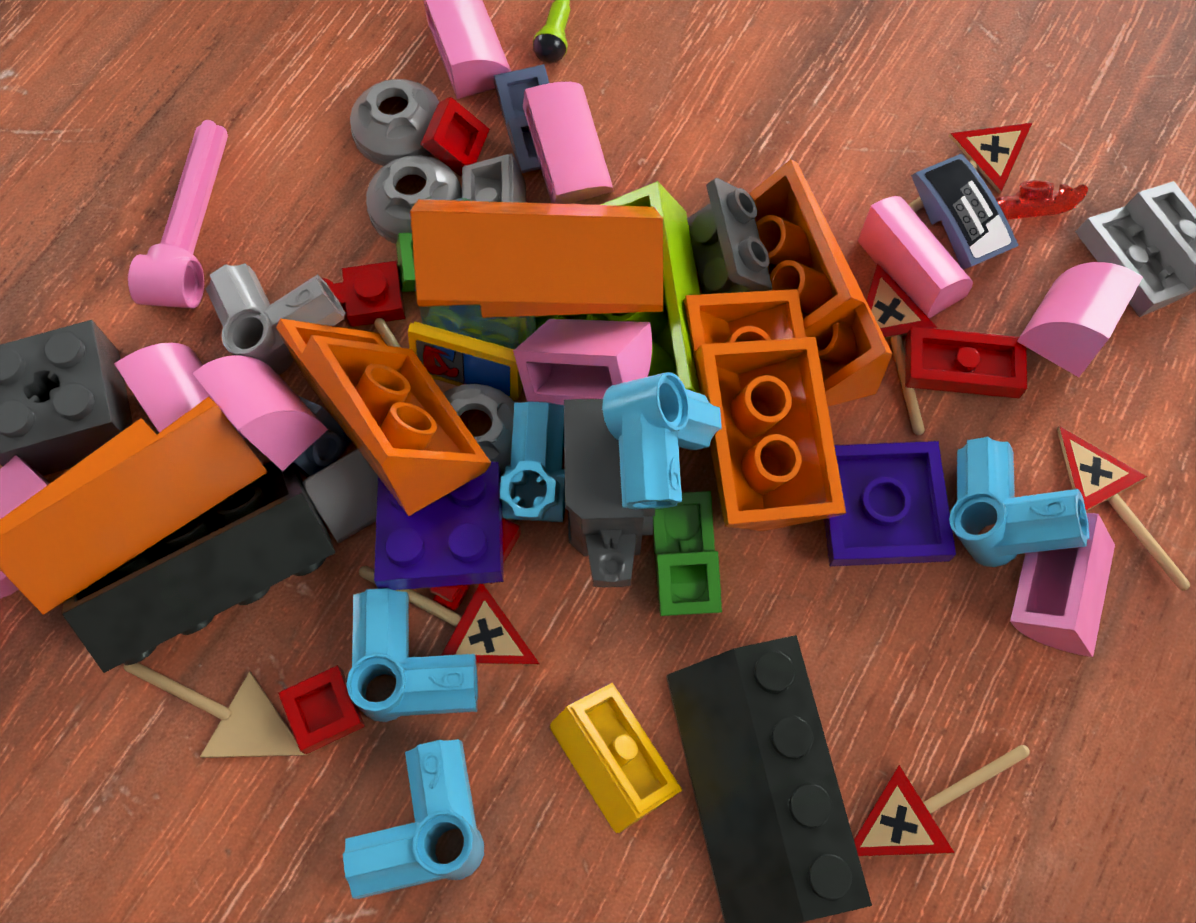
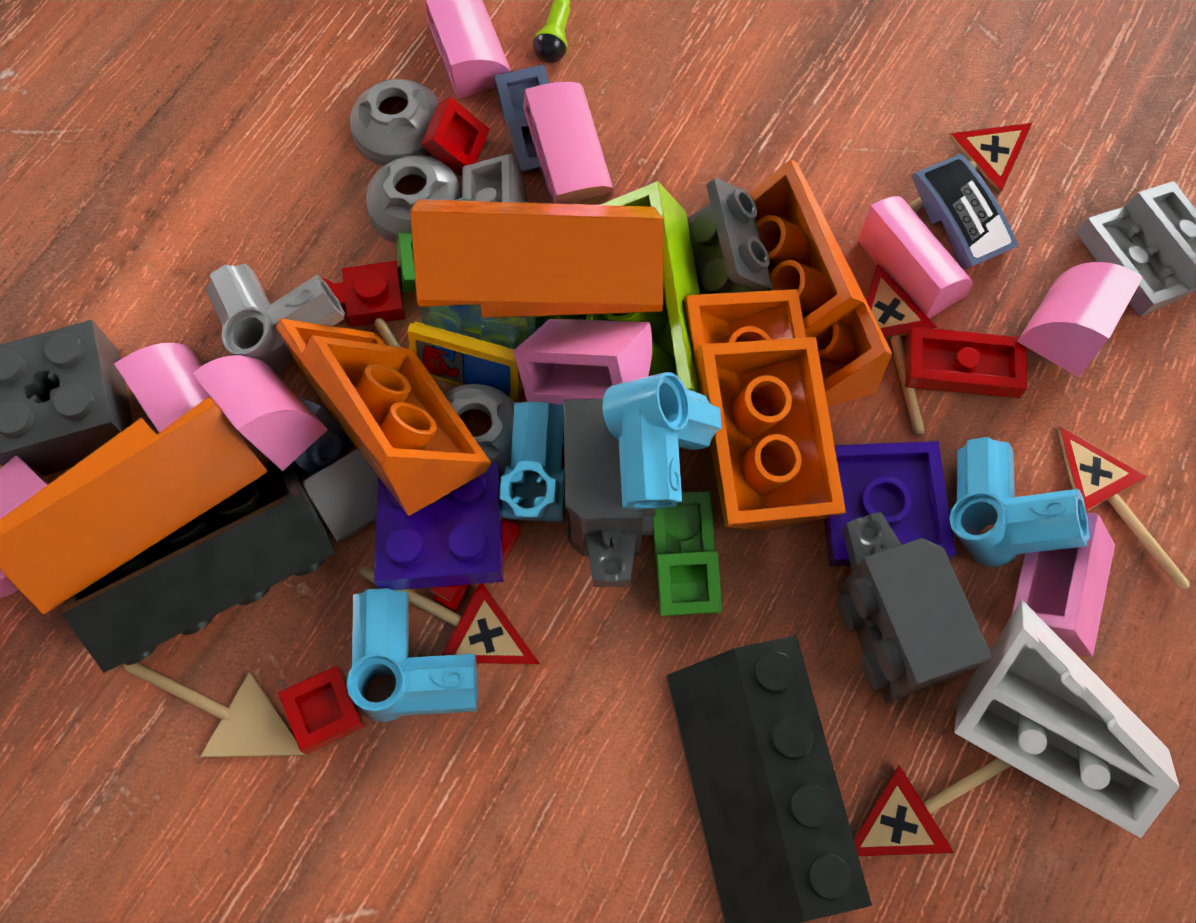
bright pink axle [128,120,228,308] -> none
medium azure piece [343,739,484,899] -> none
yellow slope [550,682,682,833] -> none
clear red piece [996,180,1088,220] -> none
none -> dark grey hinge [837,512,993,704]
none -> white wedge [954,600,1179,838]

